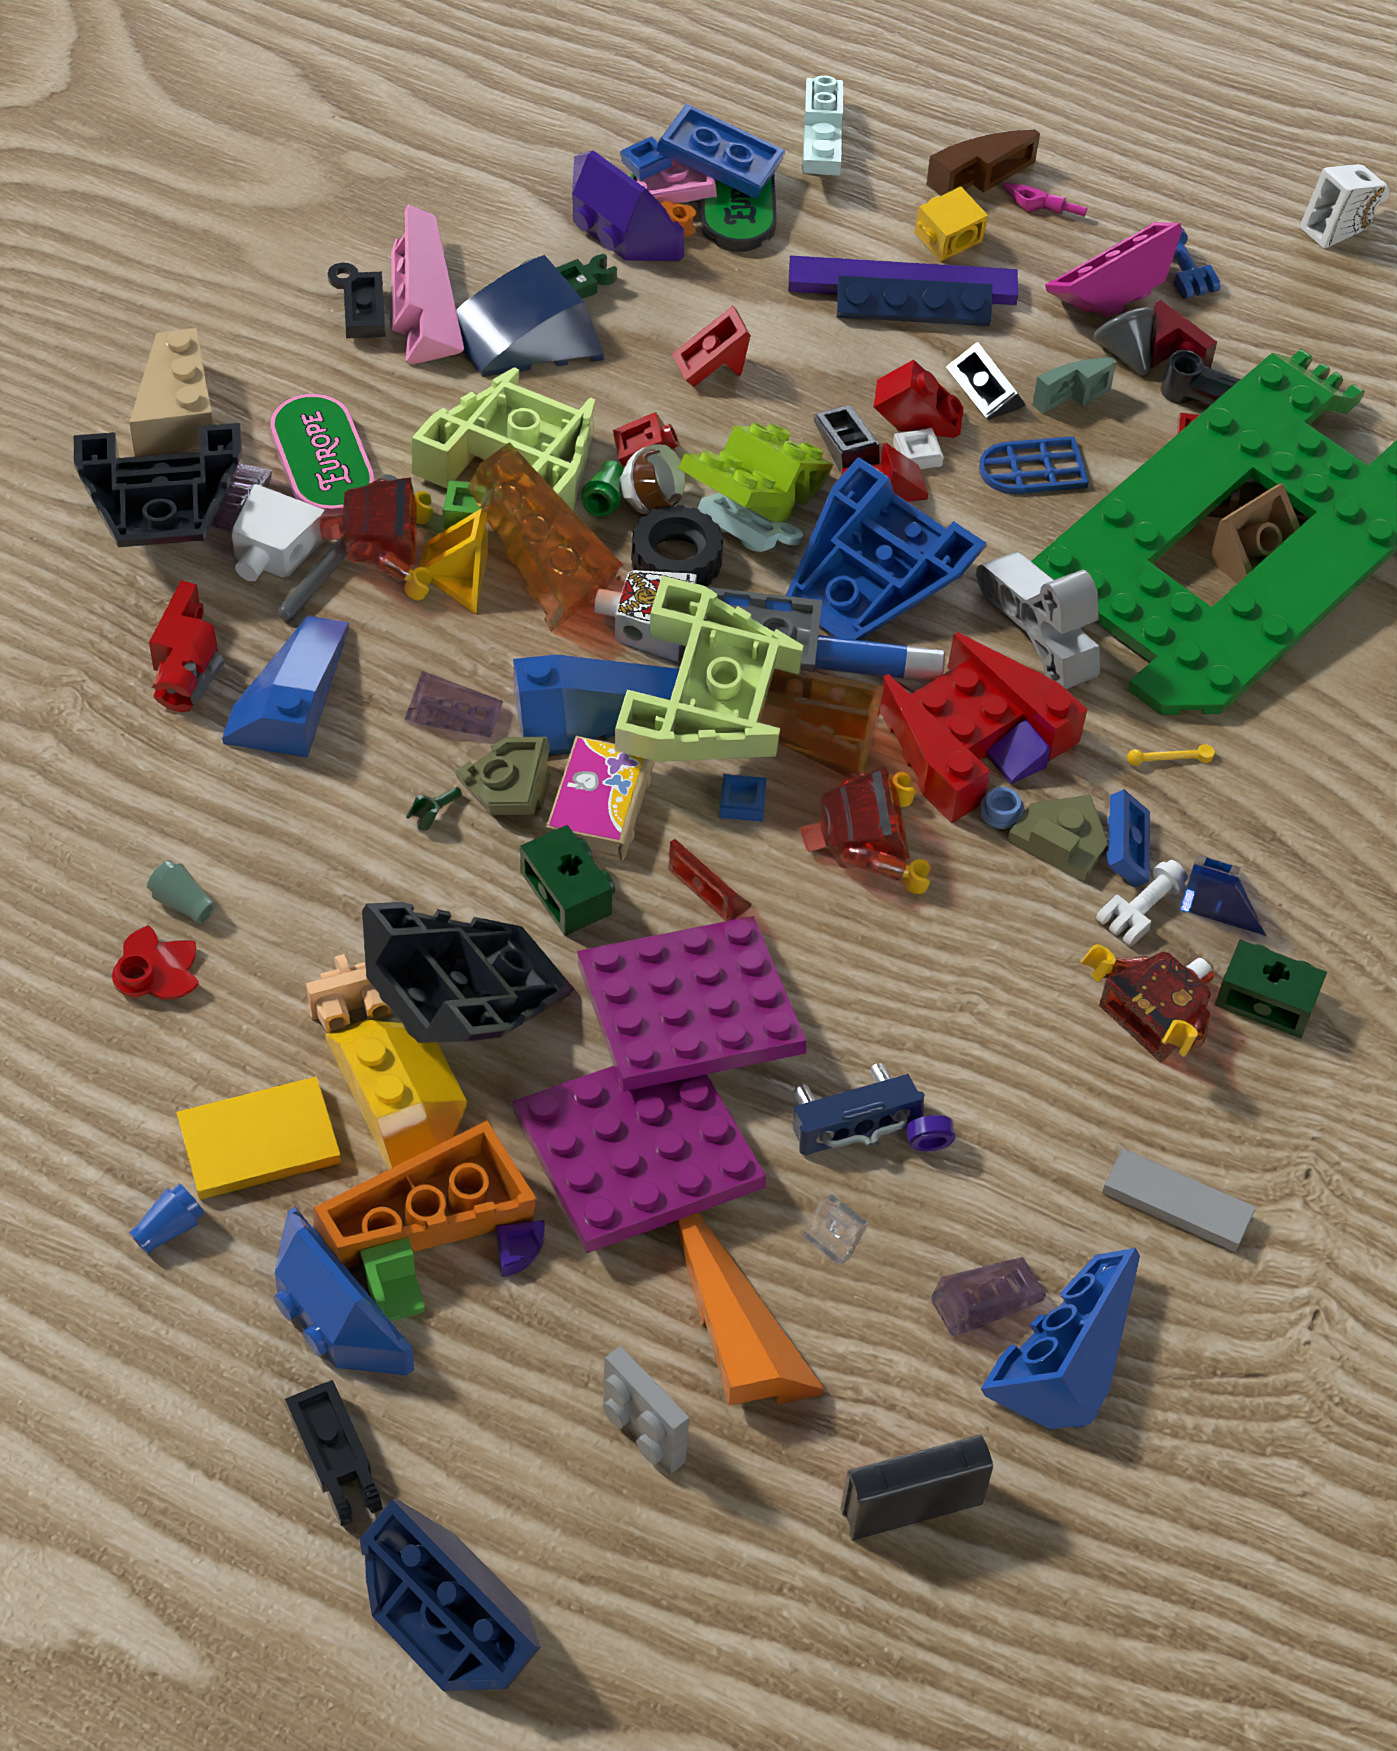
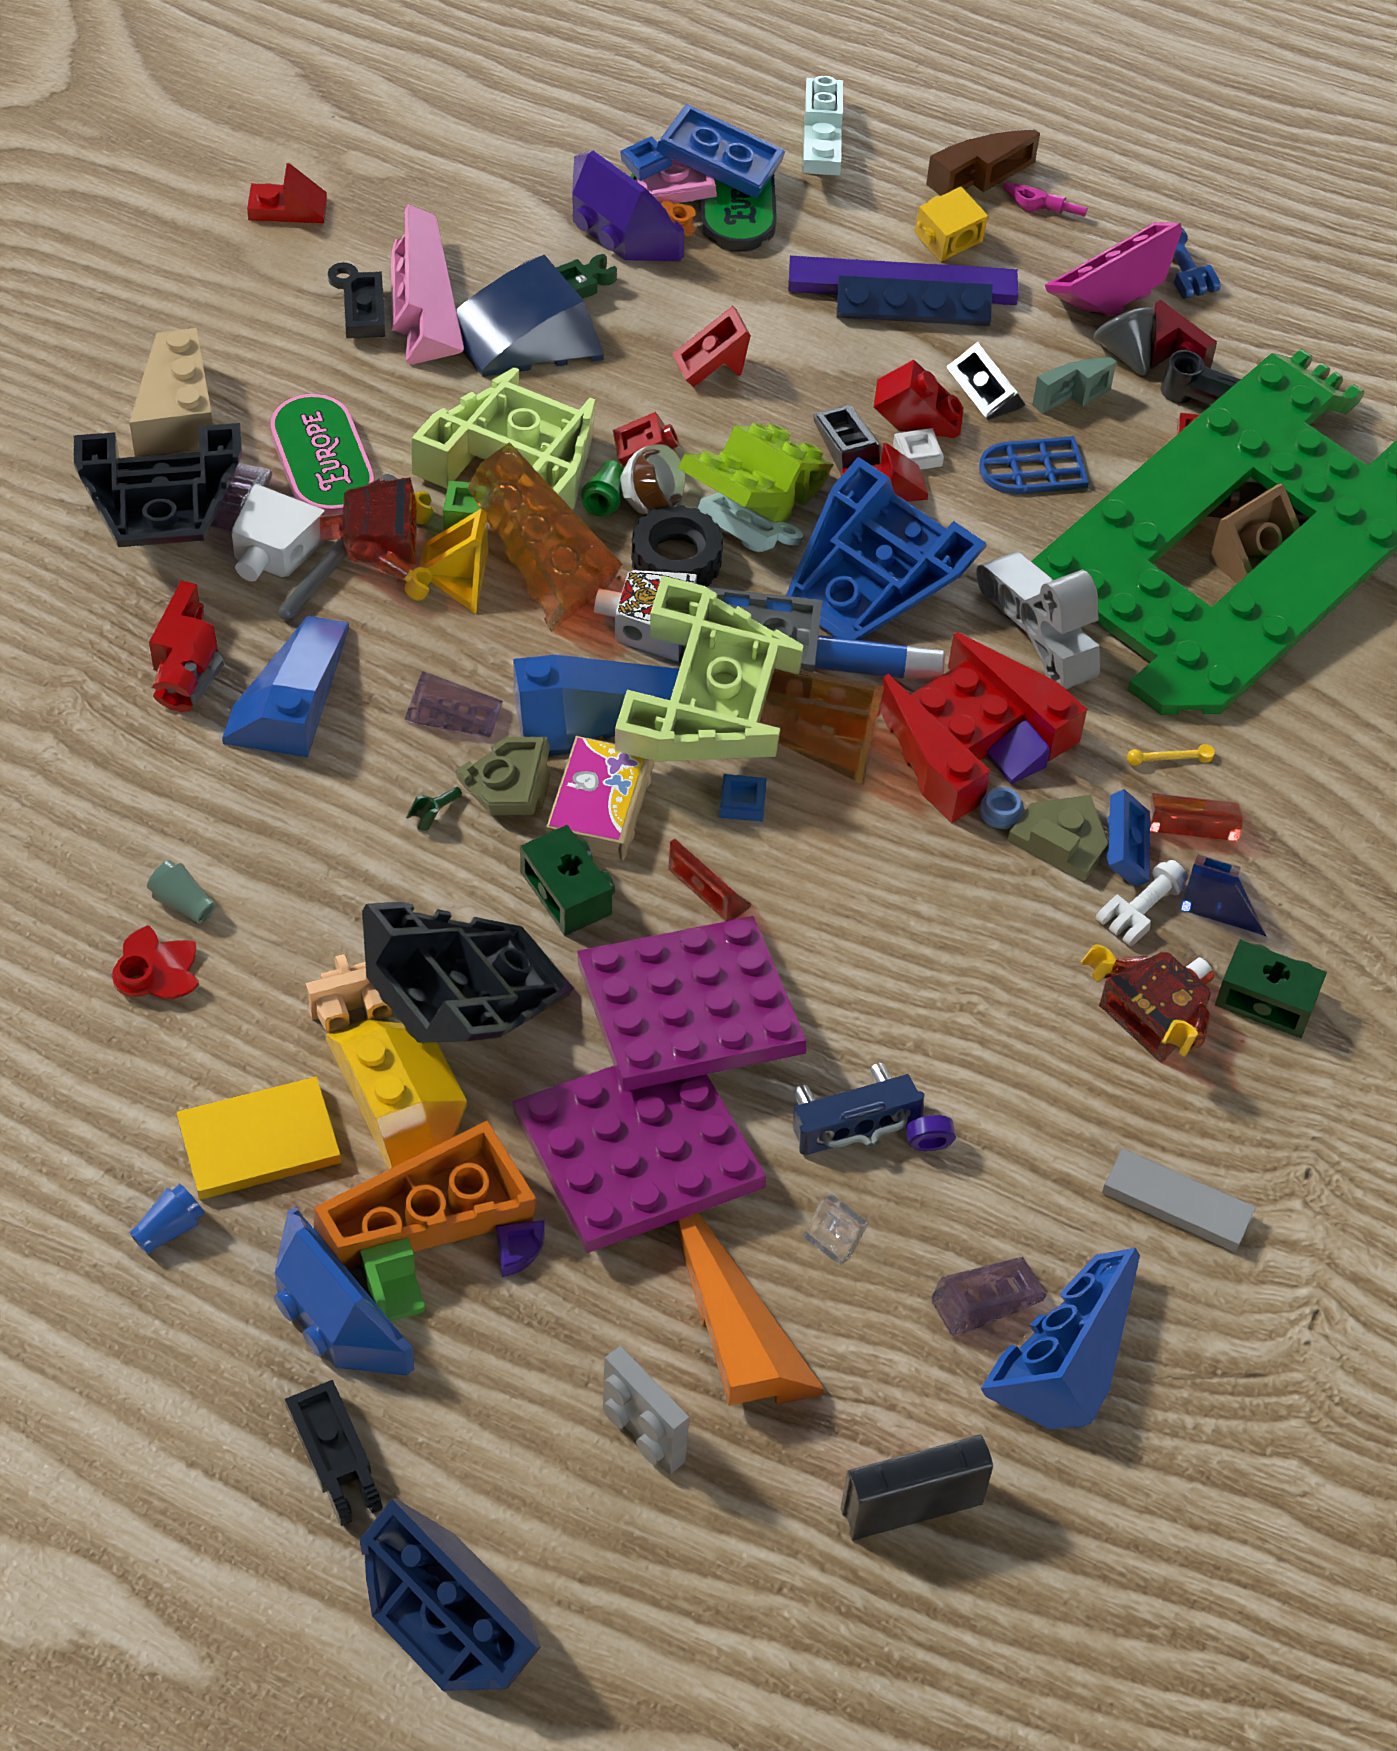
clear red torso [801,767,931,894] -> none
white torso [1300,164,1389,248] -> none
none -> red slope [247,163,327,223]
none -> clear red slope [1150,793,1243,841]

